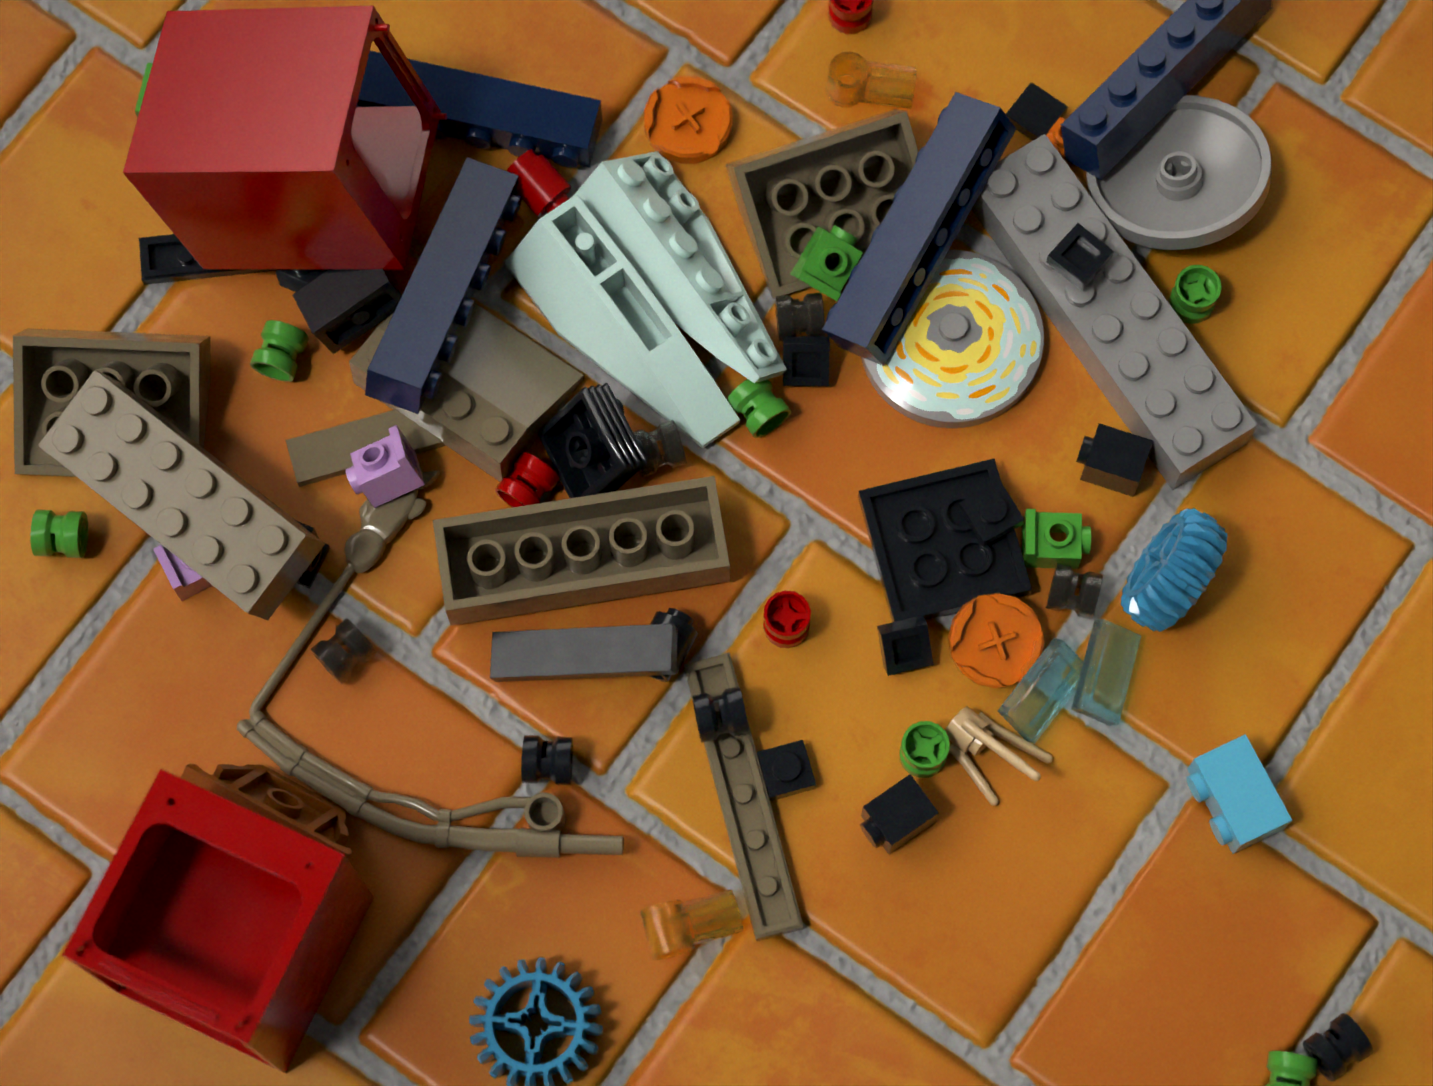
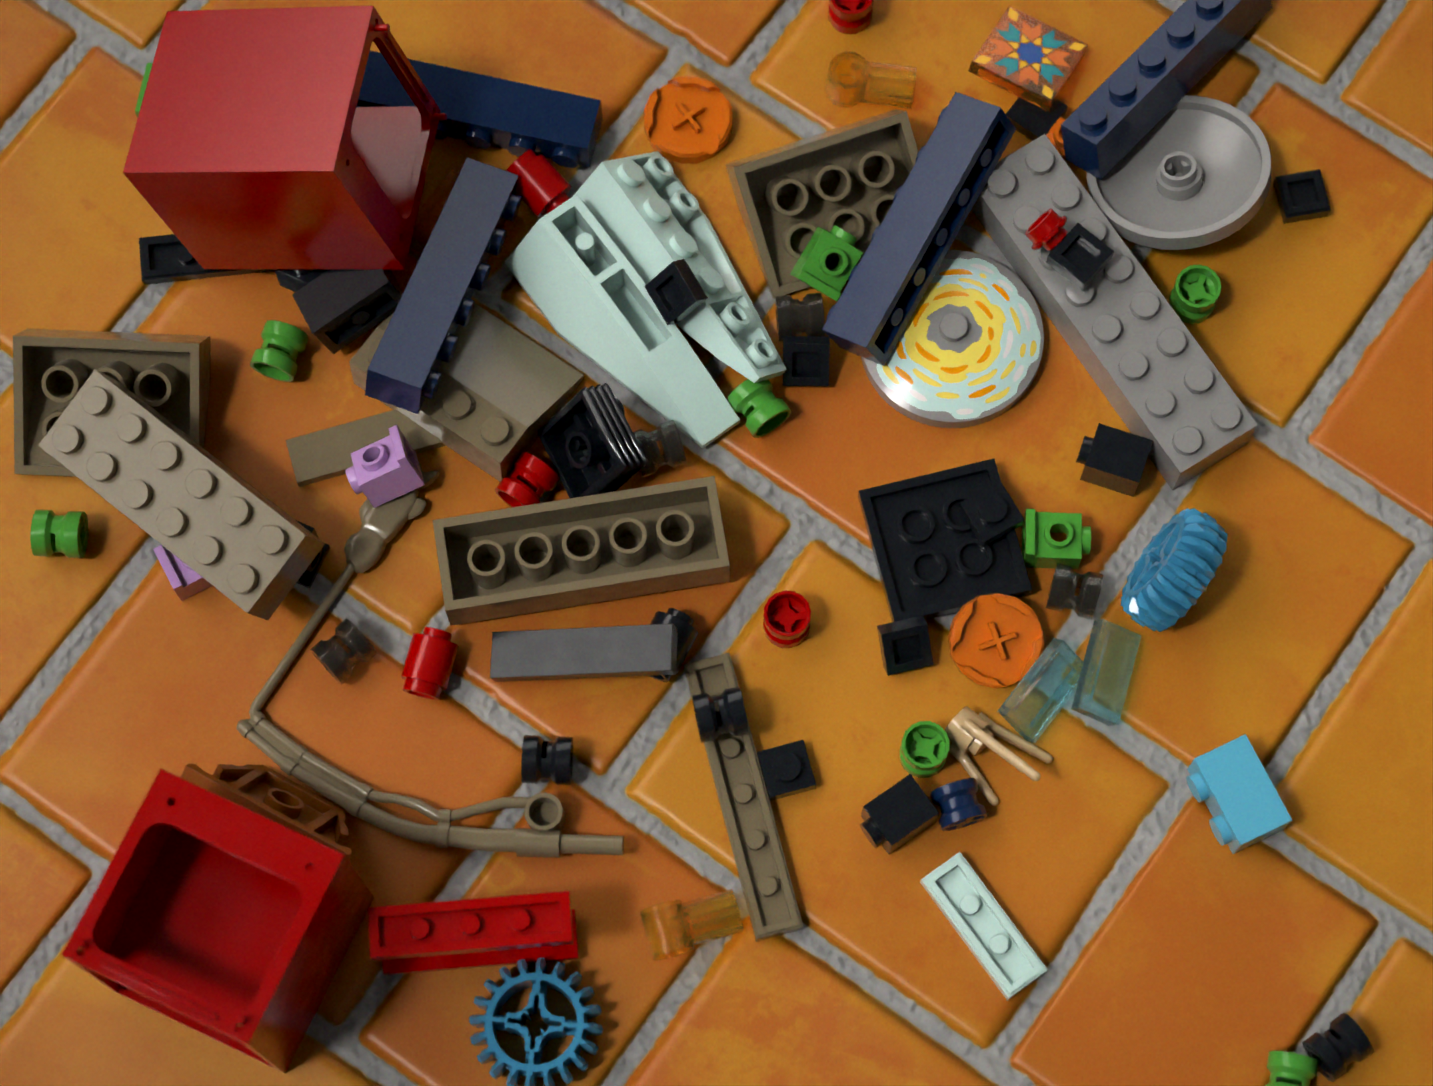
none -> red fence [368,891,579,975]
none -> red brick [401,627,459,700]
none -> black plate [644,259,708,325]
none -> light aqua tile [920,852,1048,1001]
none -> dark blue wheel [930,778,988,831]
none -> tile [968,6,1088,111]
none -> red plate [1025,208,1068,251]
none -> black tile [1273,169,1331,224]

